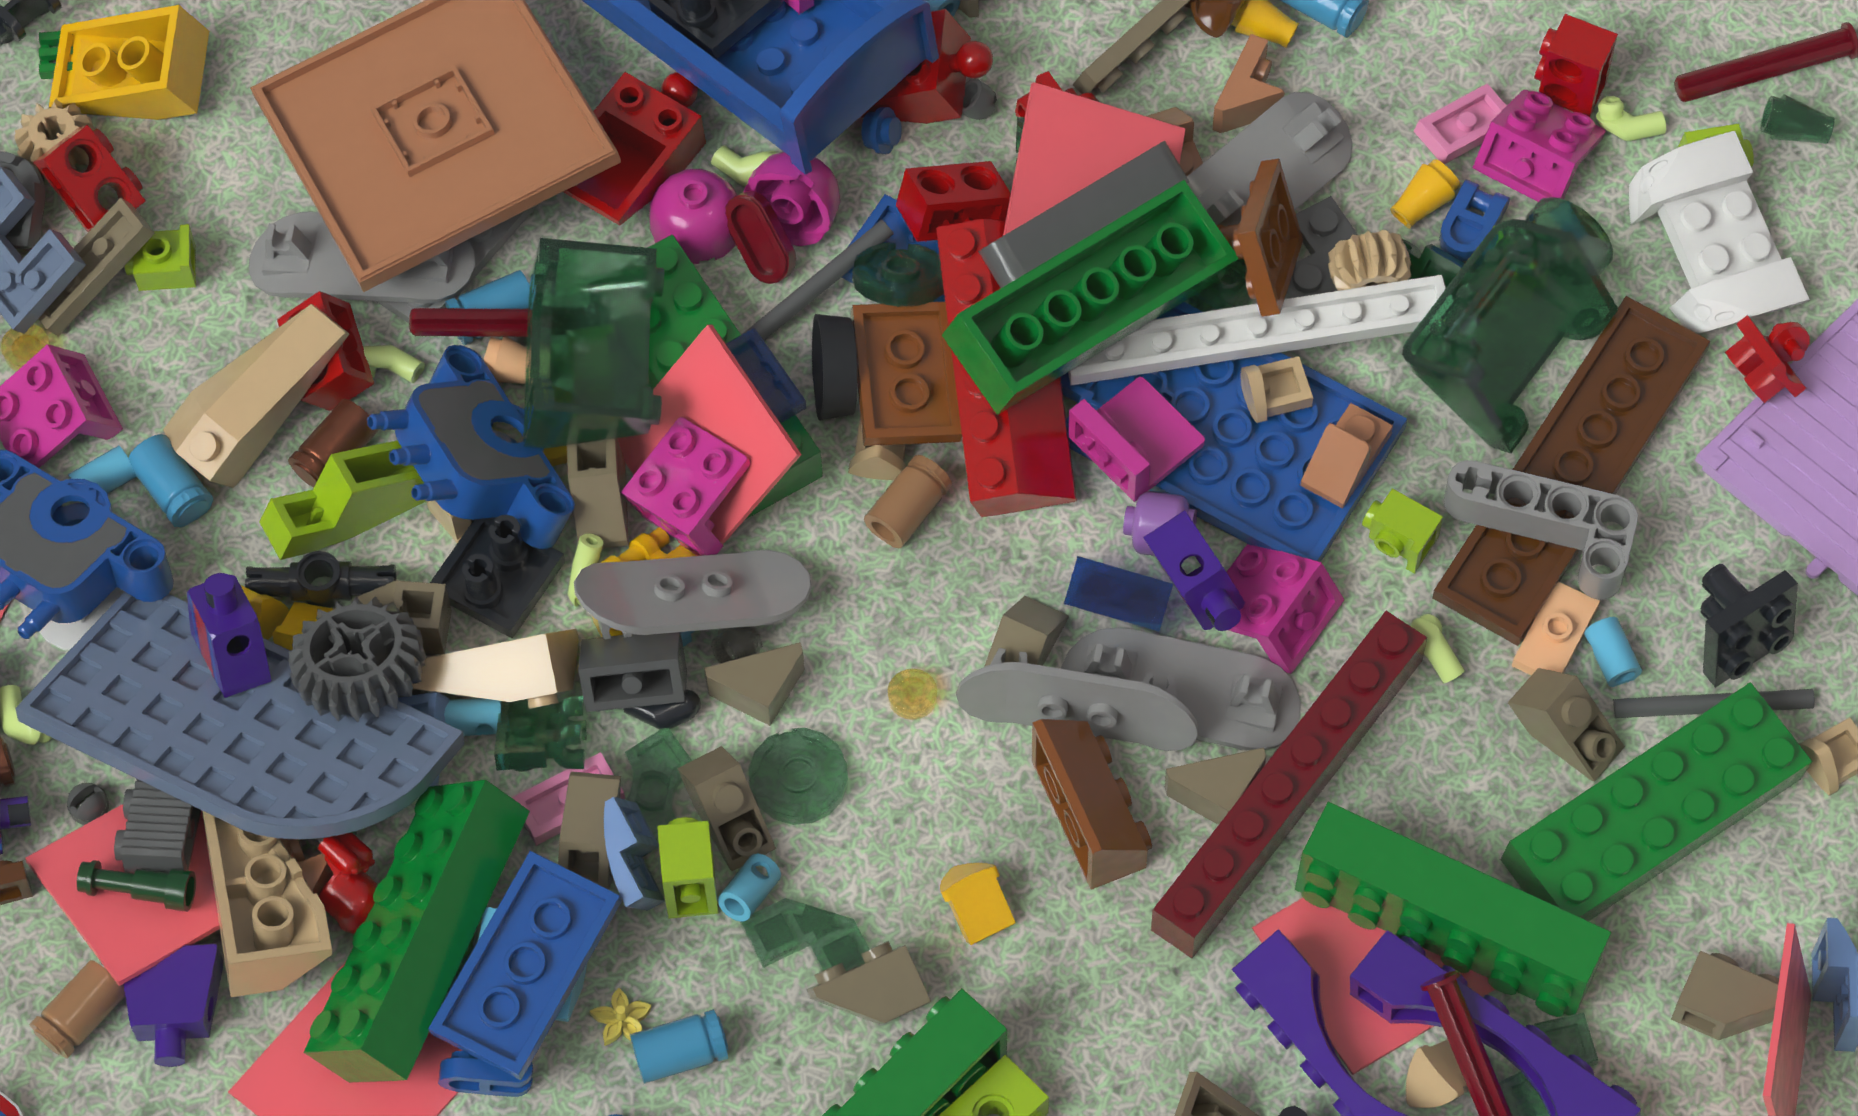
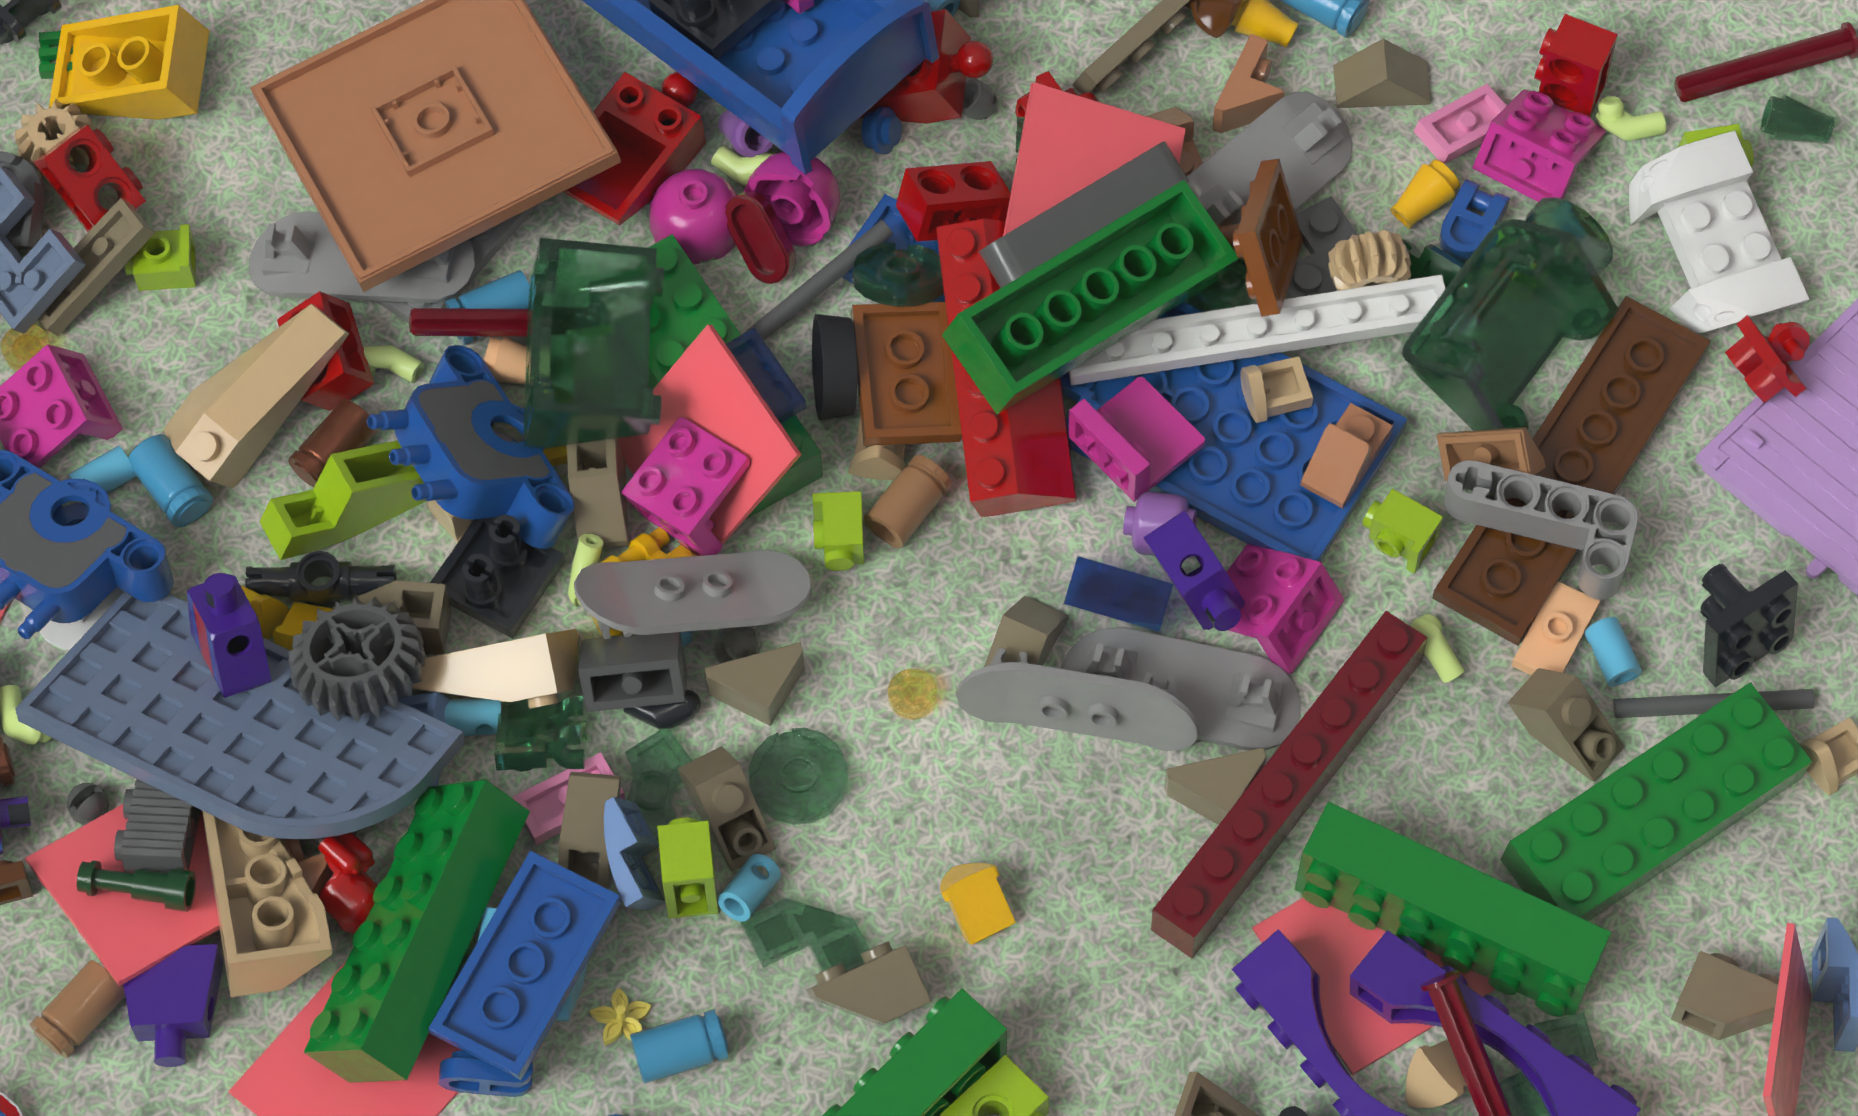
dark orange slope [1031,719,1152,890] -> none
none -> medium lavender cone [718,110,773,157]
none -> lime brick [812,491,864,571]
none -> dark tan slope [1333,39,1431,108]
none -> medium nougat slope [1436,428,1546,481]

